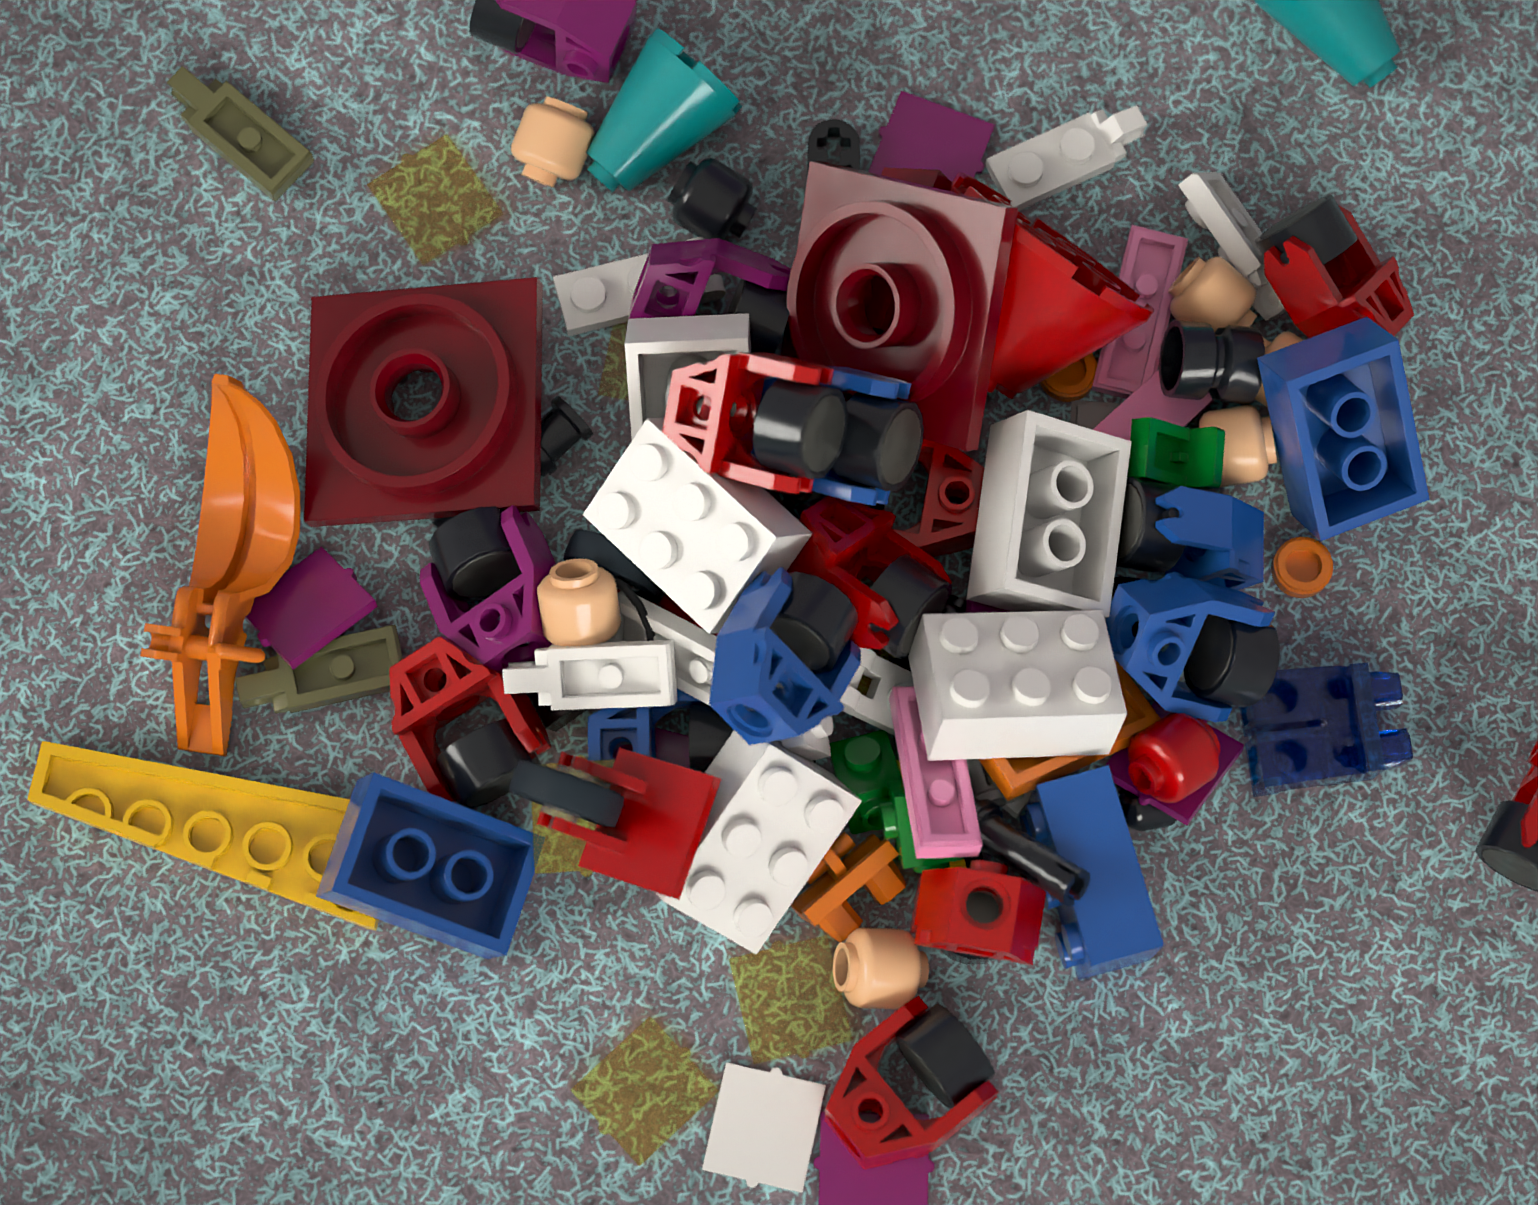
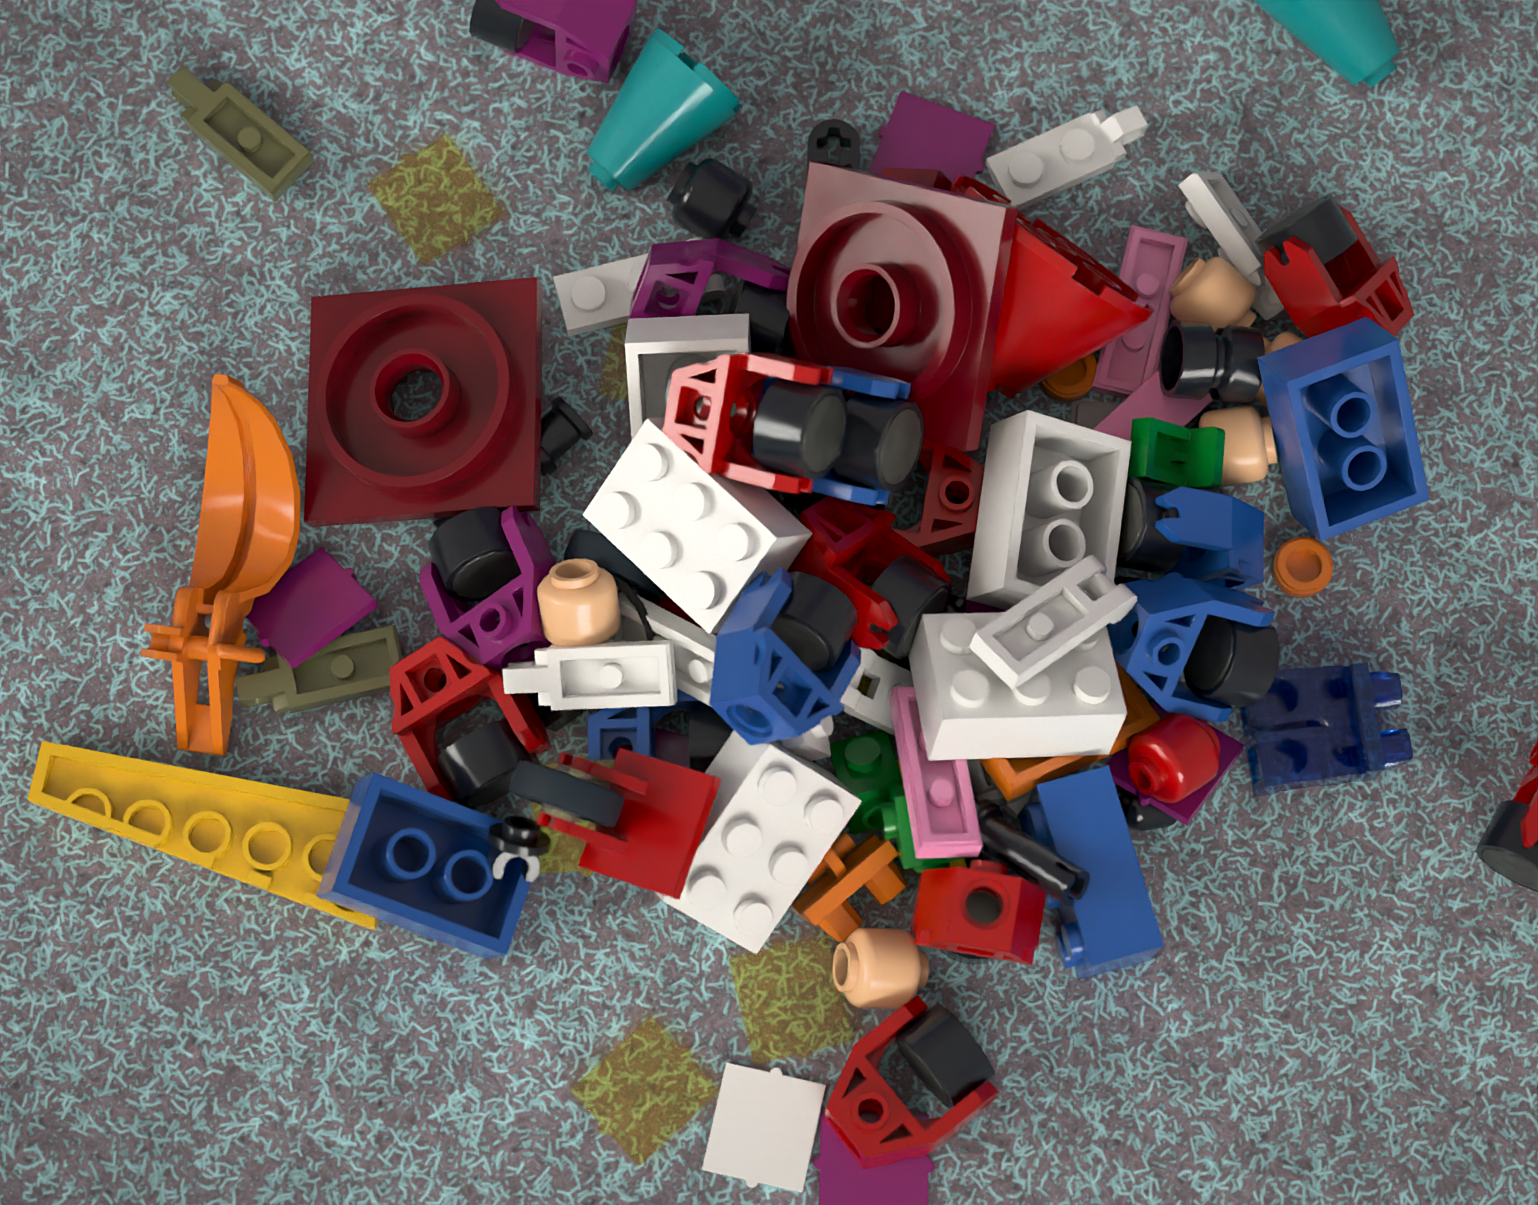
light nougat head [511,96,595,188] -> none
none -> black plate [487,816,551,882]
none -> white plate [970,555,1138,690]

